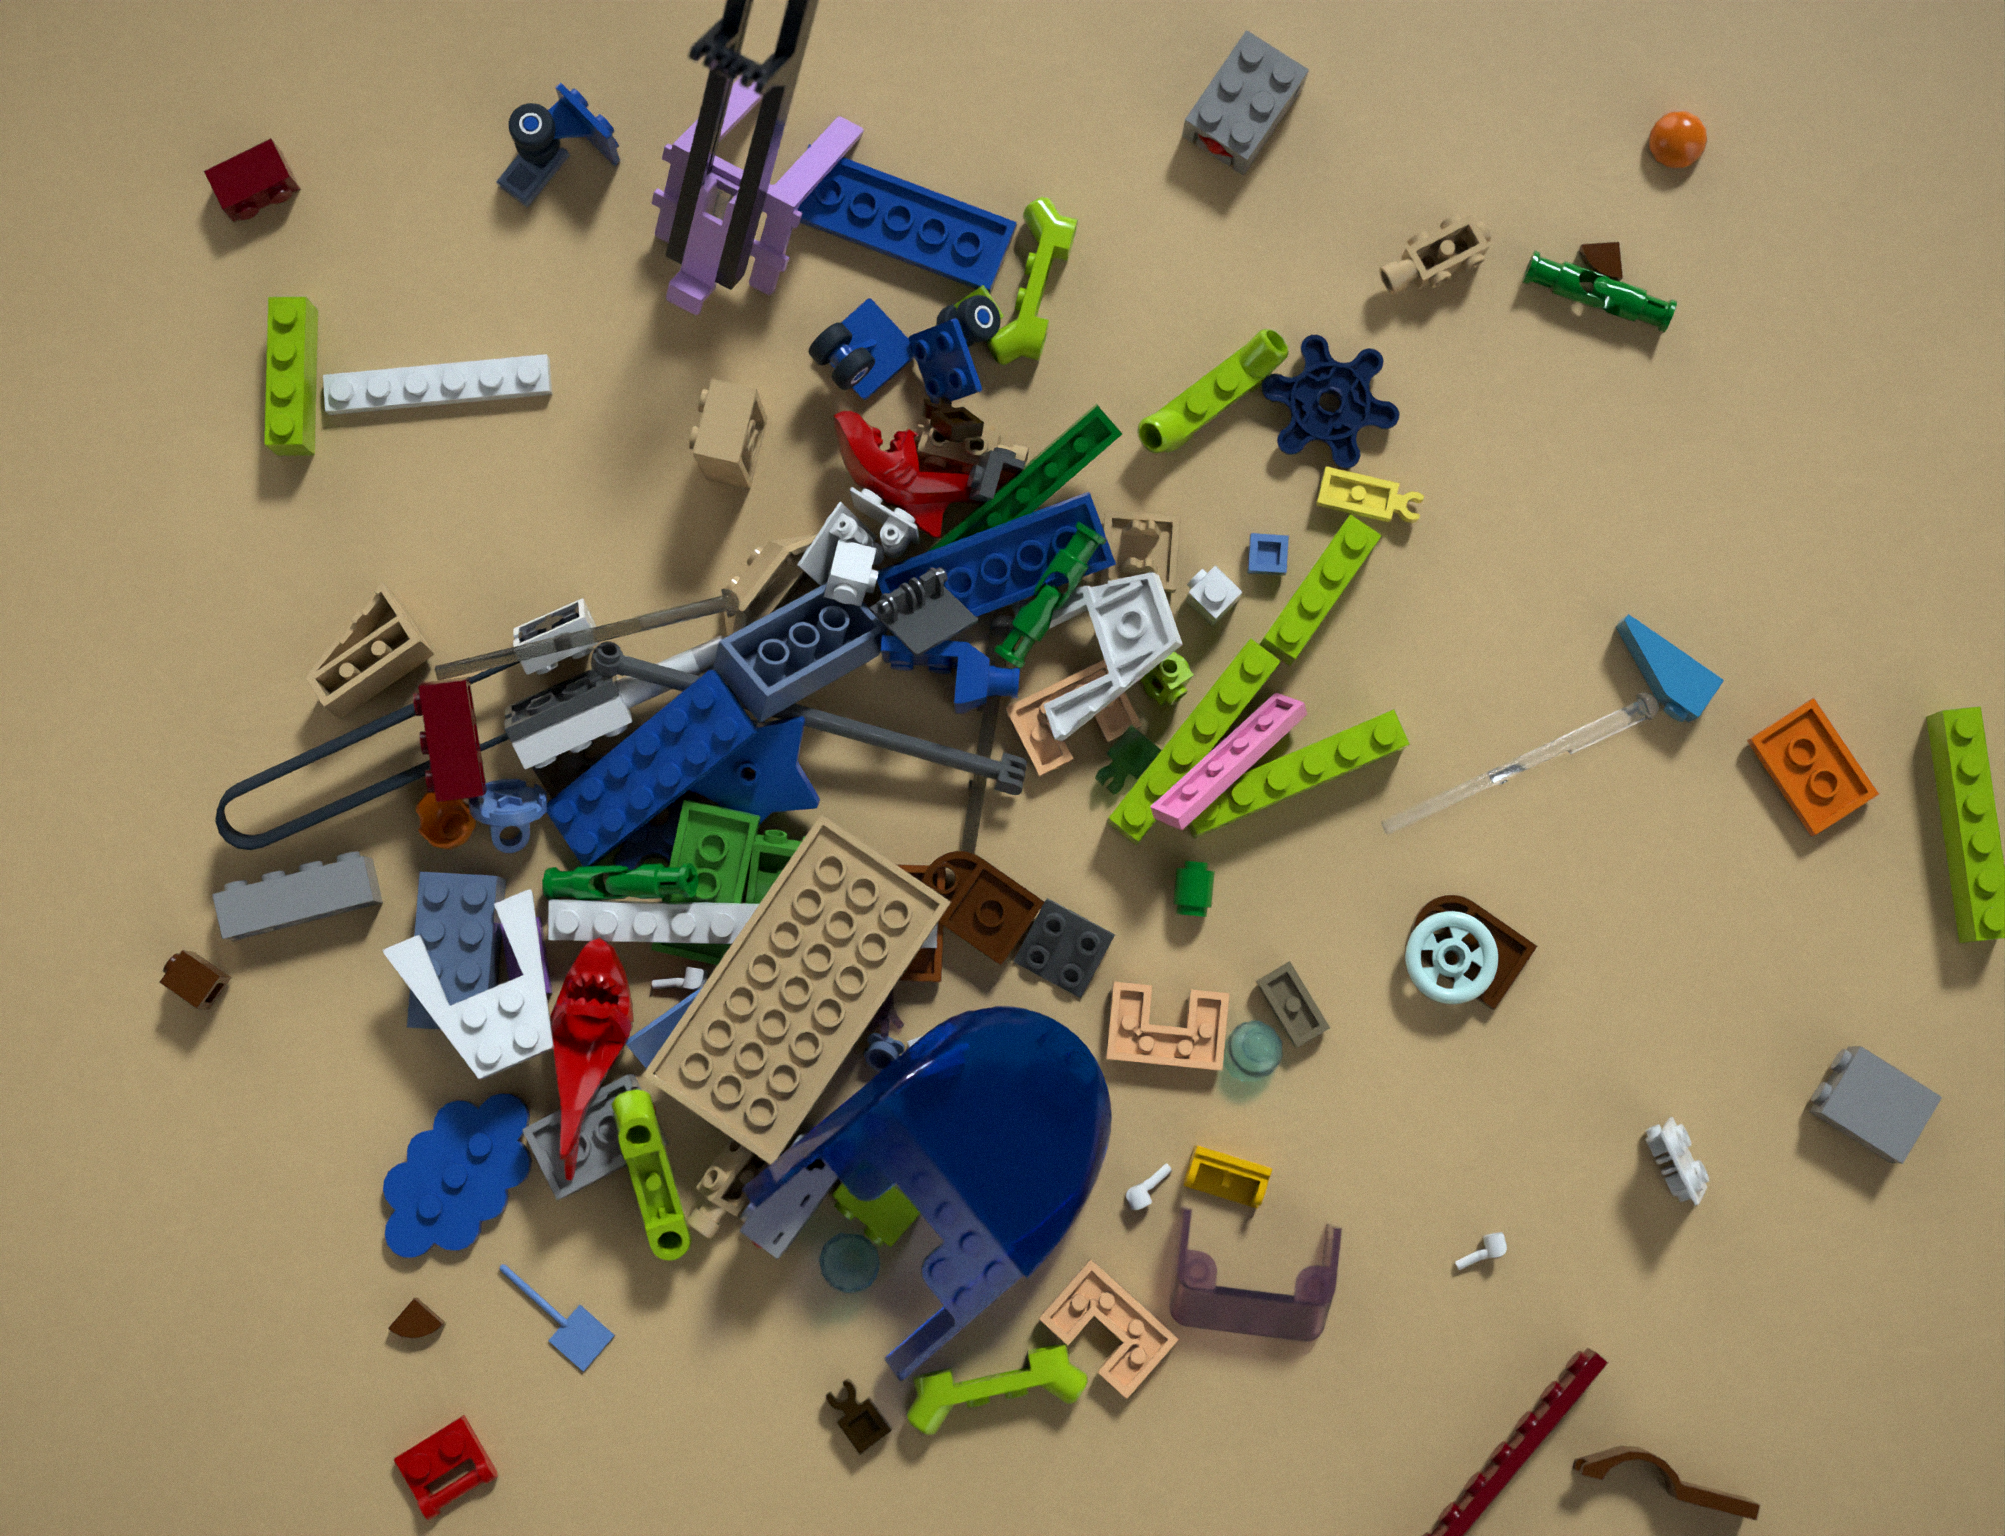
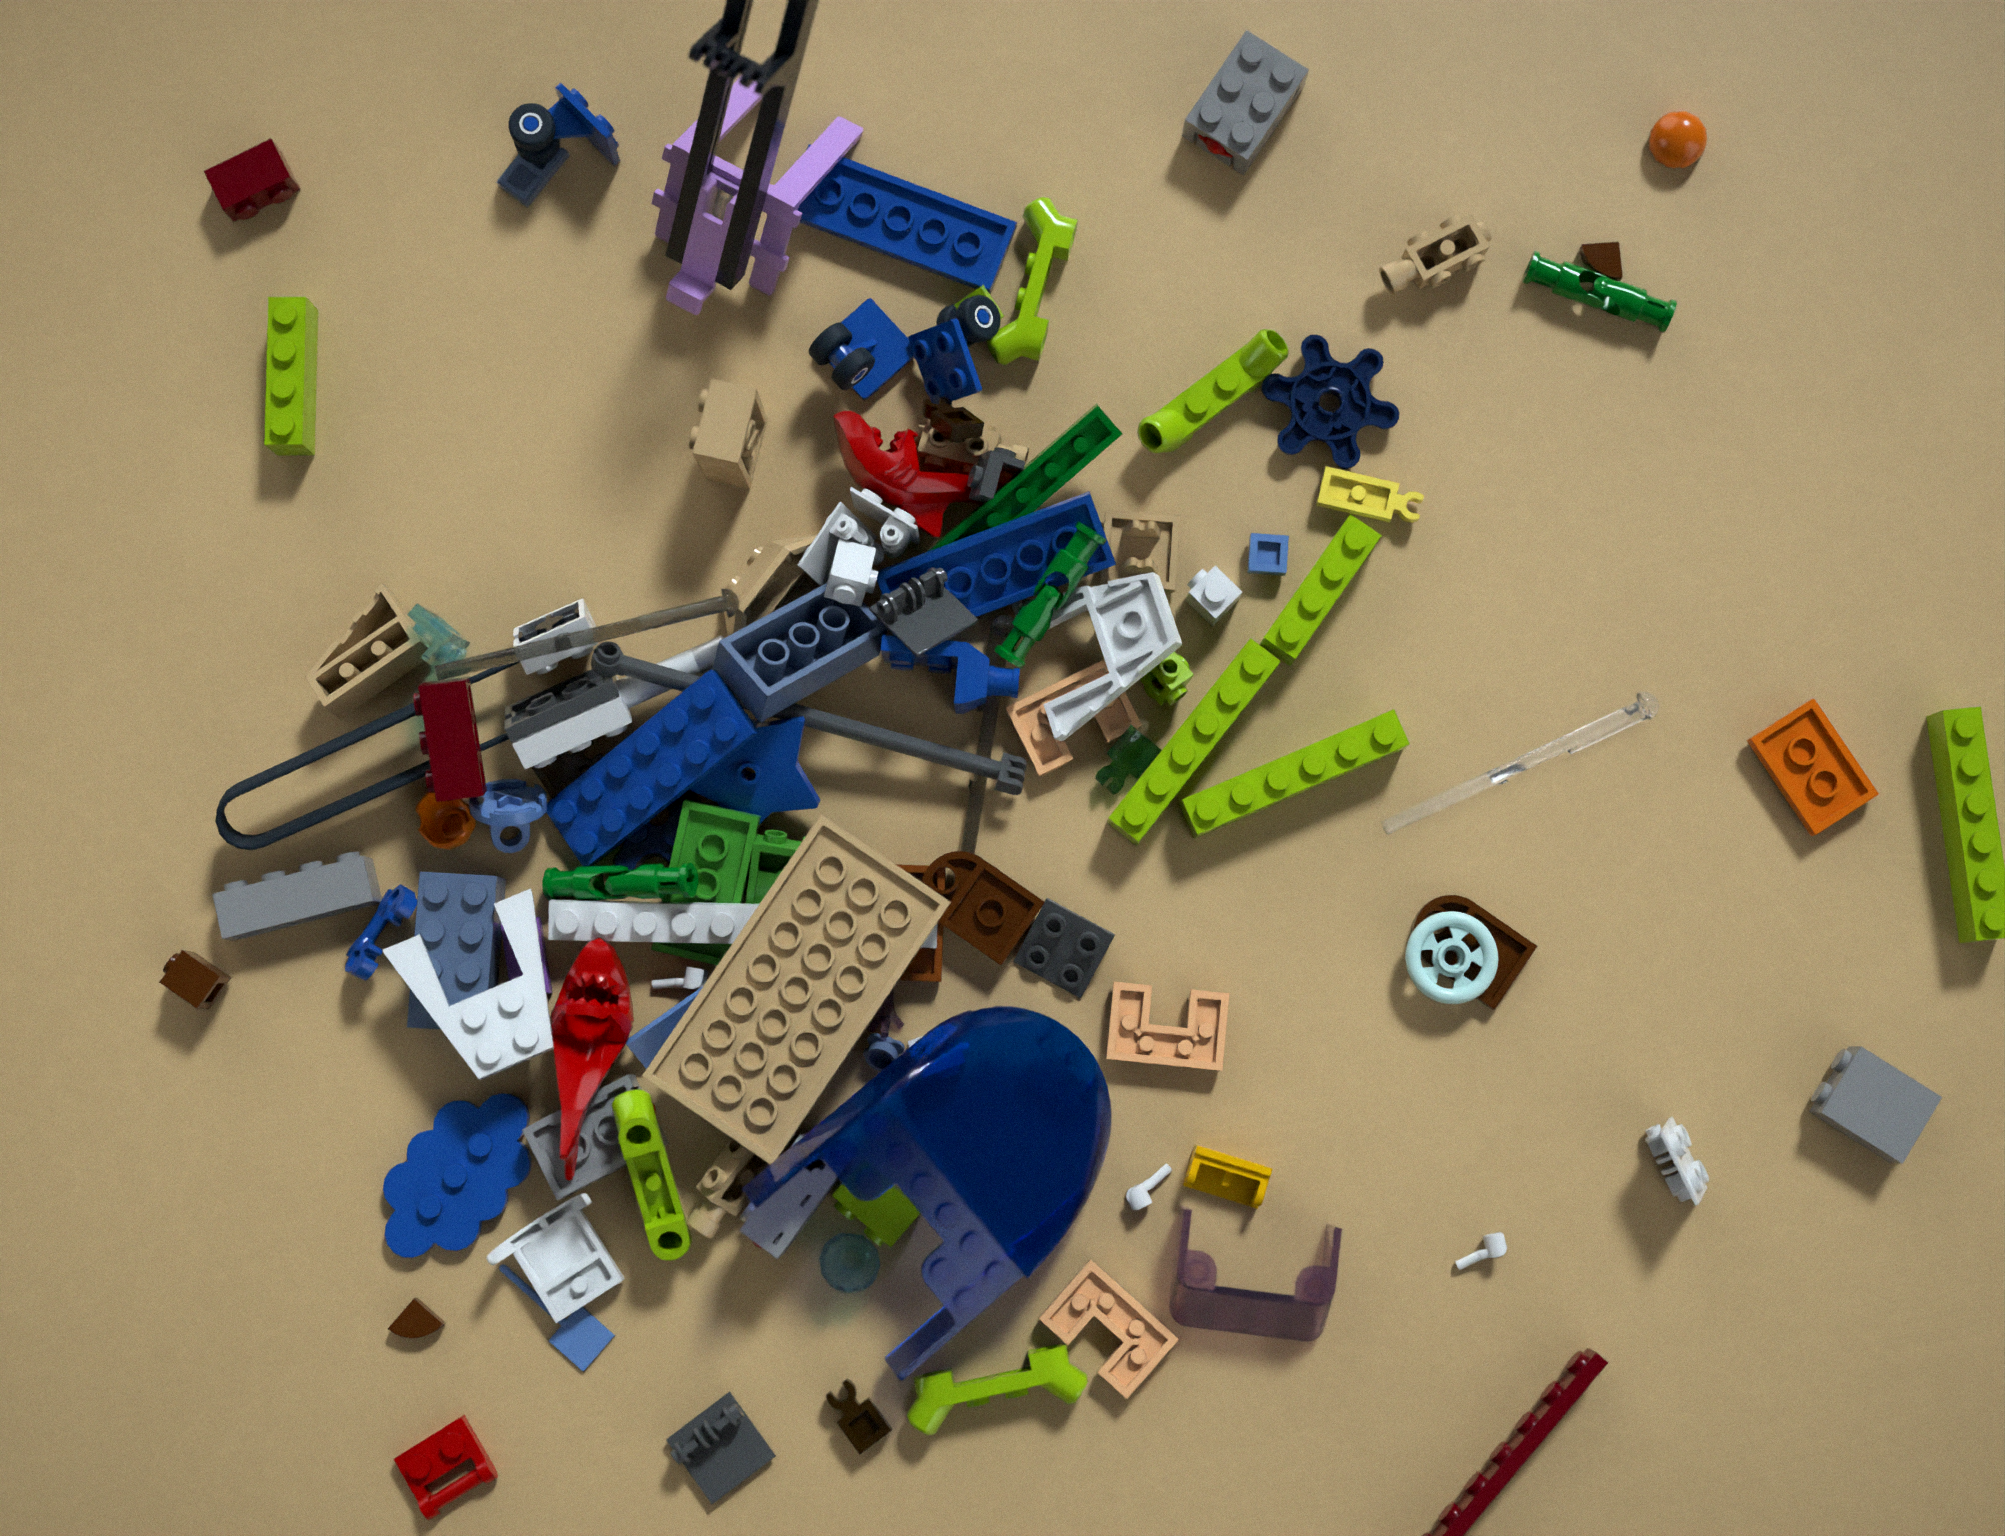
white plate [323,354,552,415] -> none
bright pink plate [1150,692,1307,830] -> none
green brick [1173,861,1215,917] -> none
clear light blue hair [1223,1020,1283,1082] -> none
dark tan plate [1255,961,1330,1048] -> none
reddish brown piece [1573,1446,1760,1521] -> none
dark azure slope [1616,614,1724,723] -> none
none -> blue helmet [345,884,417,981]
none -> clear light blue bracket [407,603,470,671]
none -> white piece [486,1193,625,1323]
none -> dark grey hinge [666,1391,776,1504]

